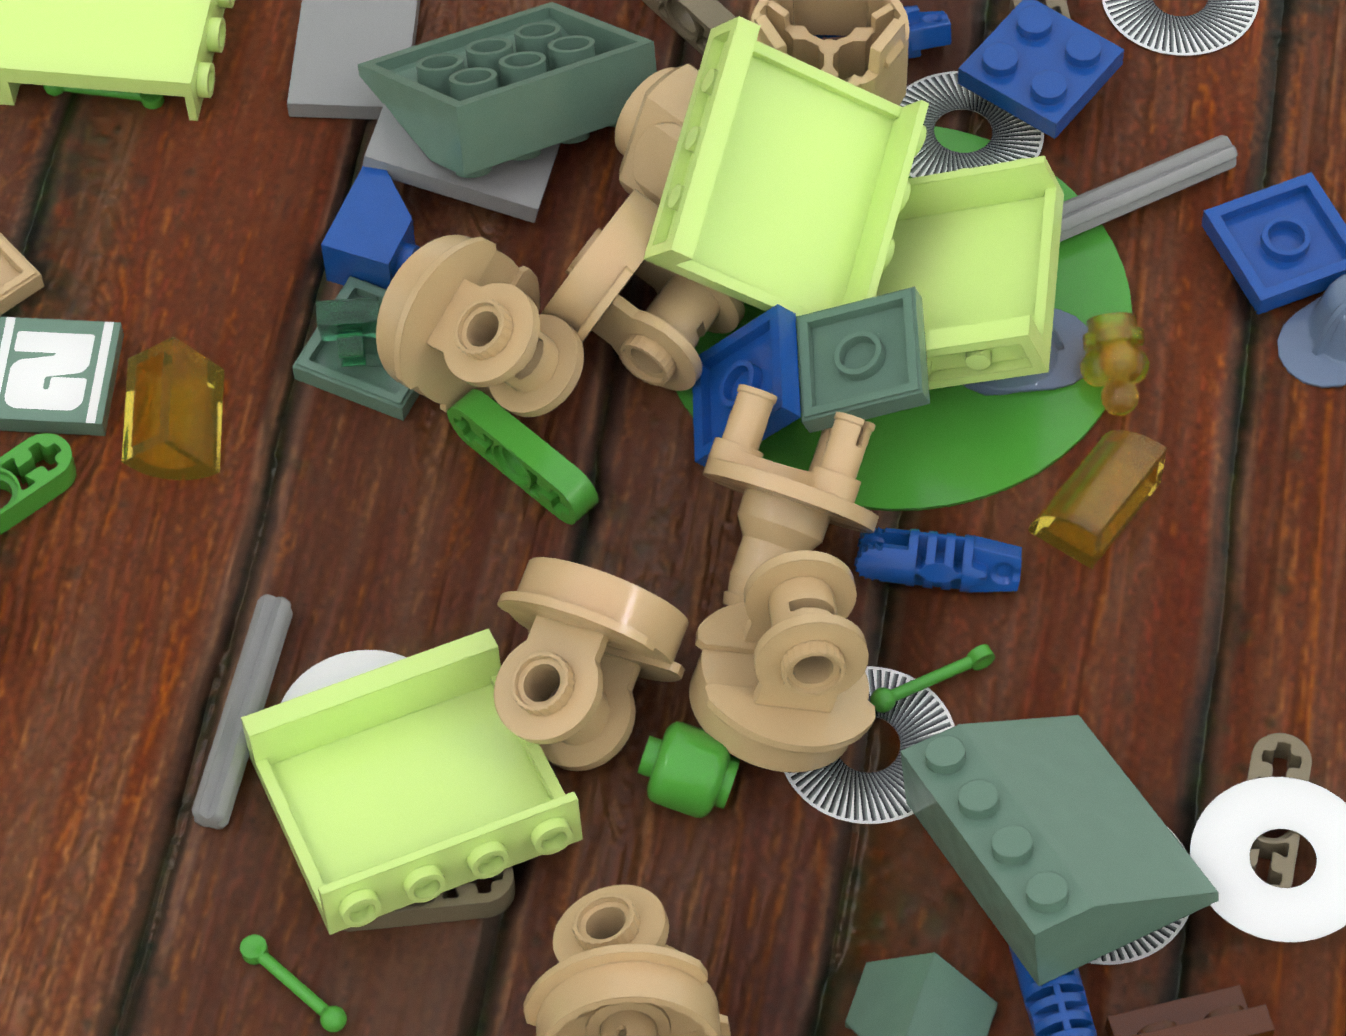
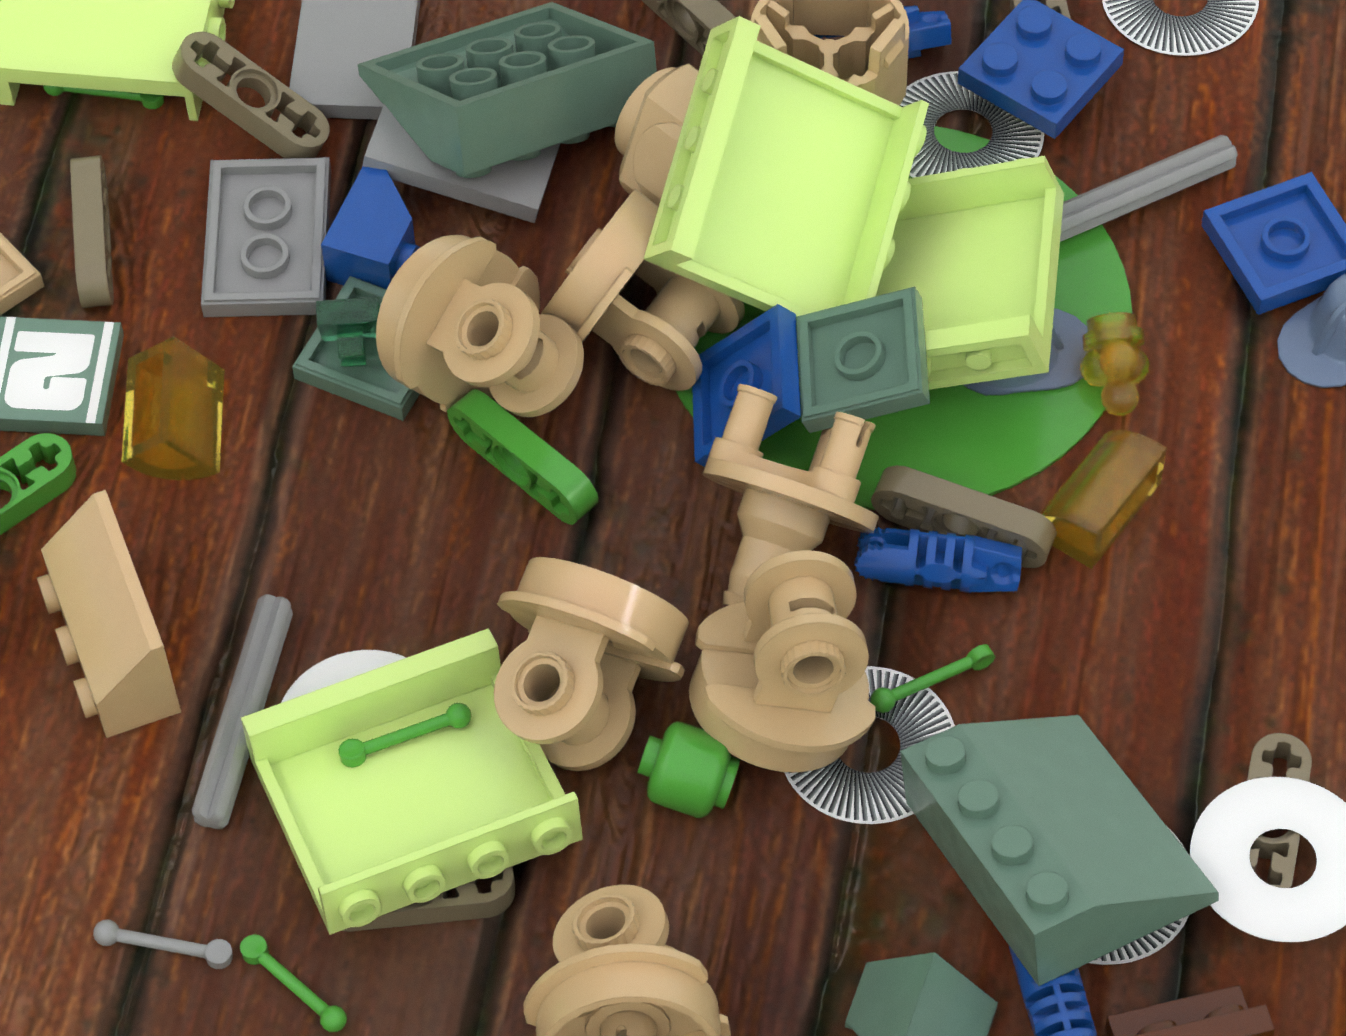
none -> tan slope [37,490,181,738]
none -> dark tan beam [70,155,114,308]
none -> light grey hinge [93,920,233,969]
none -> dark tan beam [172,32,330,158]
none -> light grey tile [201,157,331,317]
none -> bright green hinge [338,703,472,768]
none -> dark tan beam [871,465,1057,568]

